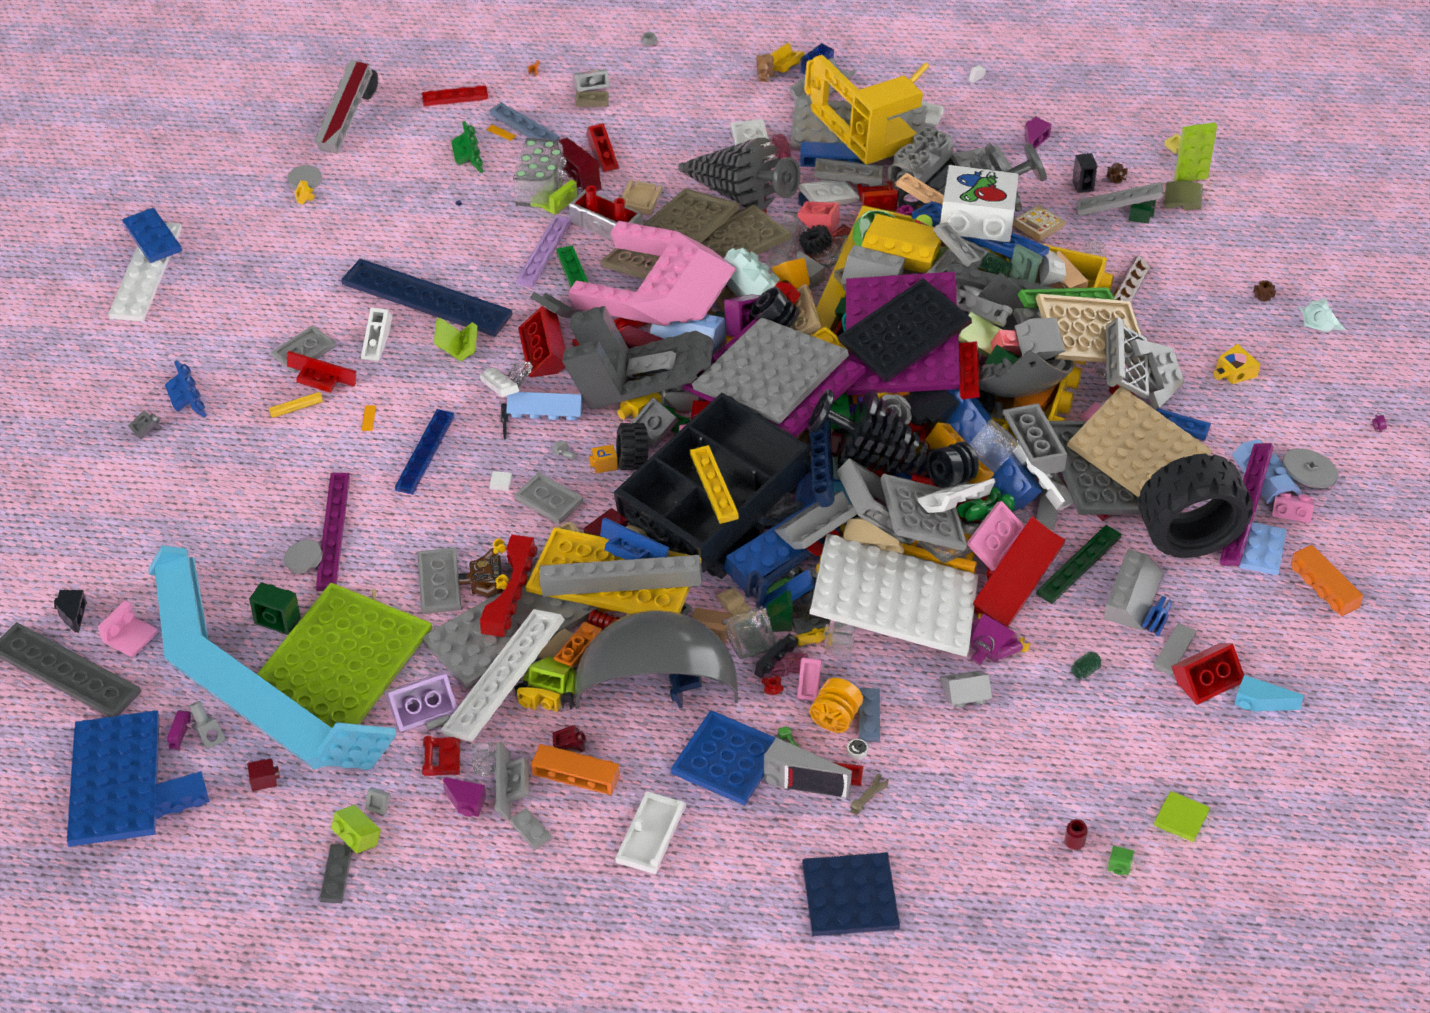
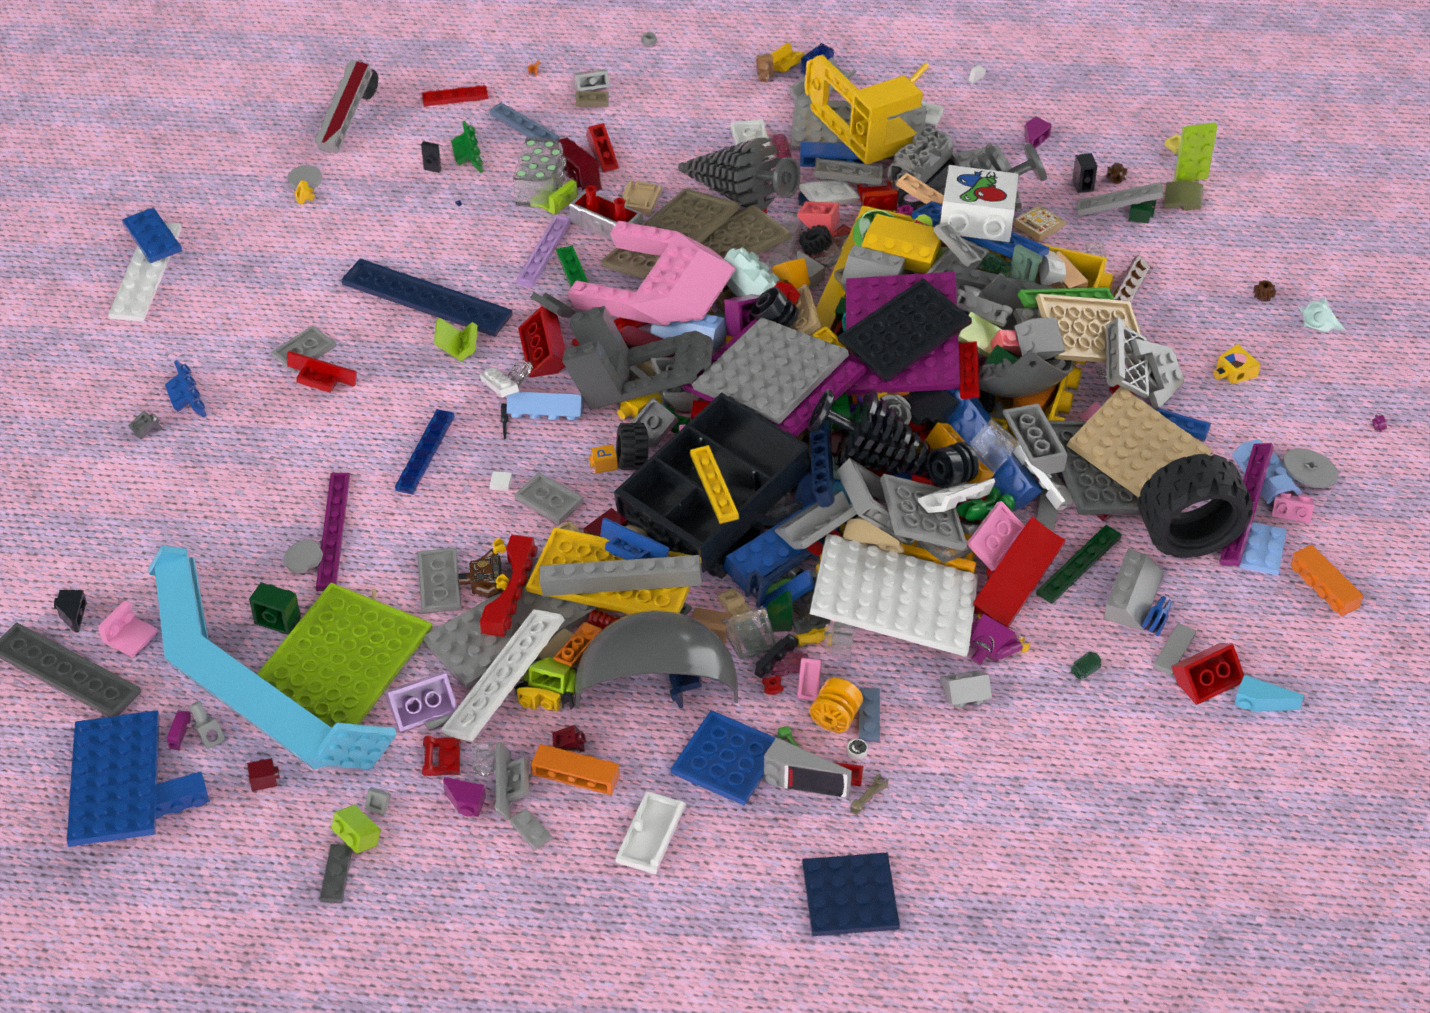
yellow axle [269,392,323,418] -> none
white slope [361,308,393,362] -> none
light orange window [361,405,376,431] -> none
light orange window [486,124,517,141] -> none
light grey plate [551,440,577,460] -> none
light grey plate [626,351,676,378] -> none
dark red brick [1064,819,1088,850] -> none
bright green bracket [1108,846,1134,875] -> none
lime tile [1154,791,1210,842] -> none
none -> black plate [421,141,442,173]

